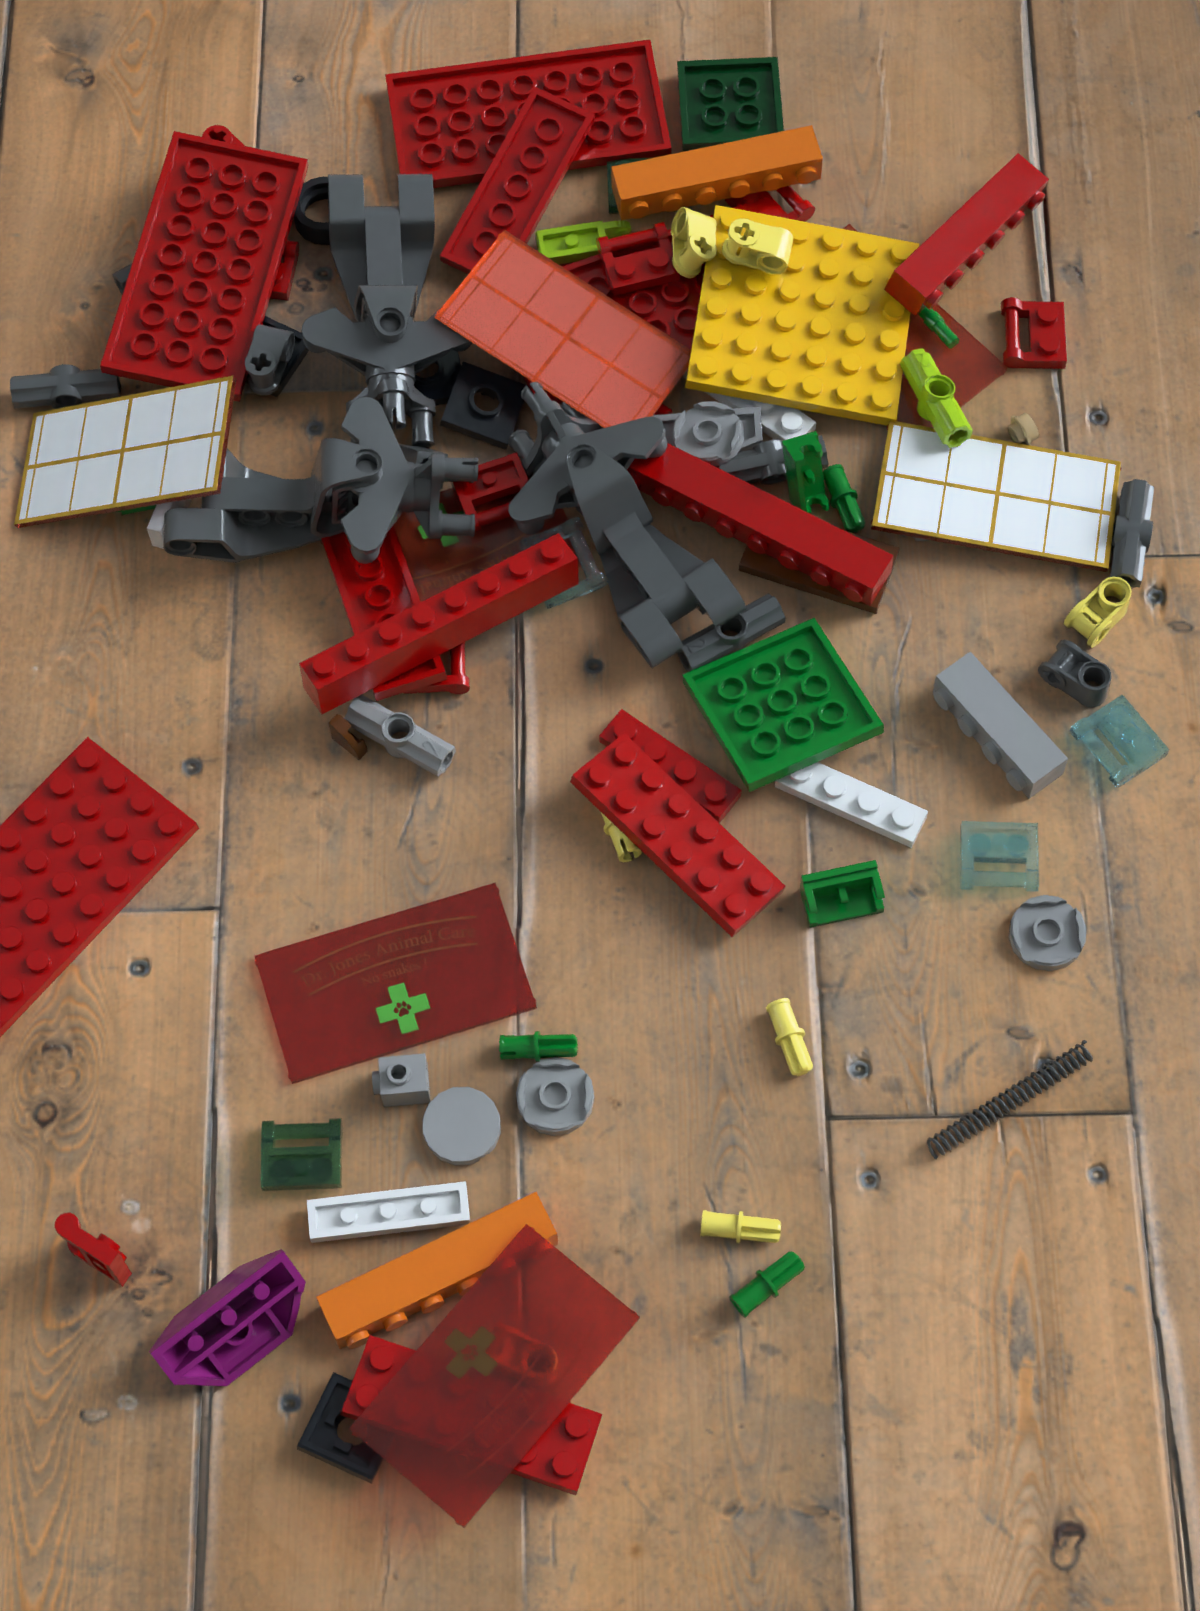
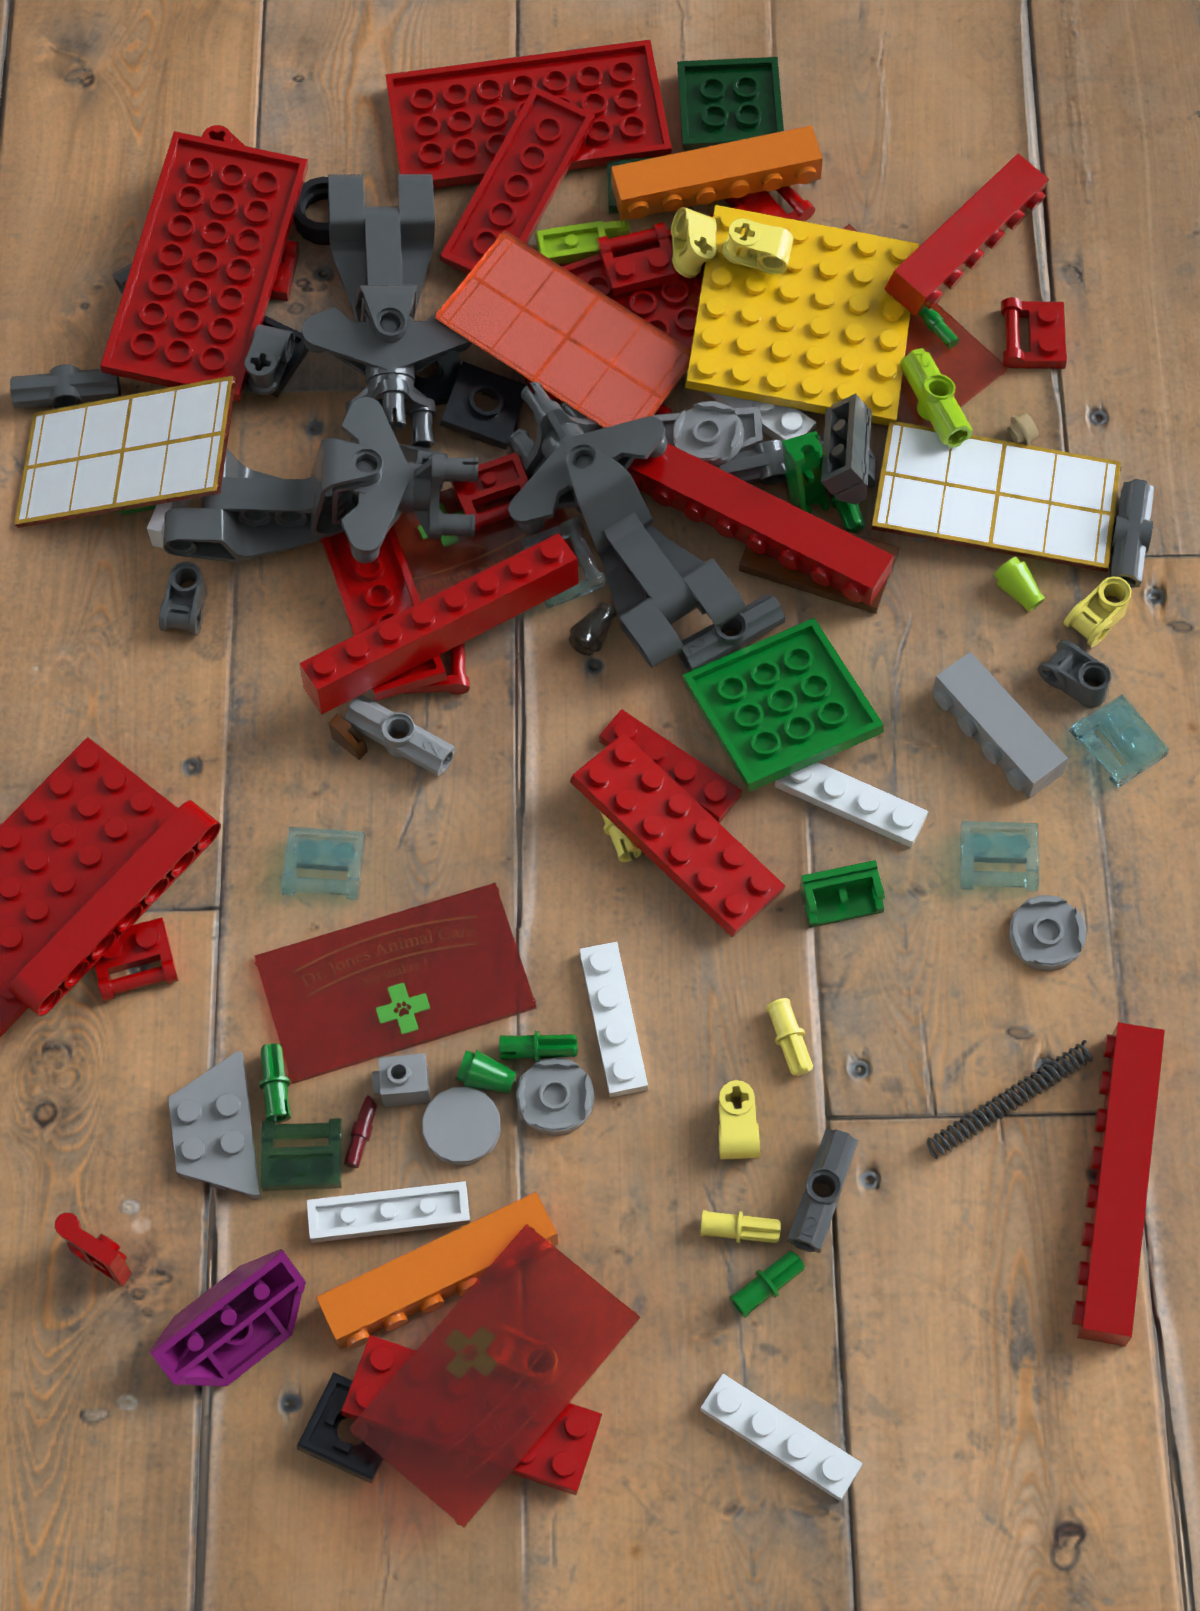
none -> red beam [9,800,221,1016]
none -> red plate [94,917,179,1002]
none -> dark grey piece [159,562,207,636]
none -> light grey wing [168,1051,262,1200]
none -> green axle [259,1043,291,1123]
none -> clear light blue plate [282,827,366,900]
none -> dark red piece [344,1095,377,1168]
none -> green cone [455,1050,516,1094]
none -> clear smoke cone [569,602,616,656]
none -> white plate [579,942,648,1098]
none -> white plate [700,1374,863,1501]
none -> light yellow piece [718,1080,760,1160]
none -> dark grey piece [787,1129,858,1253]
none -> dark grey piece [821,393,877,505]
none -> lime cone [993,557,1046,612]
none -> red brick [1072,1022,1165,1346]

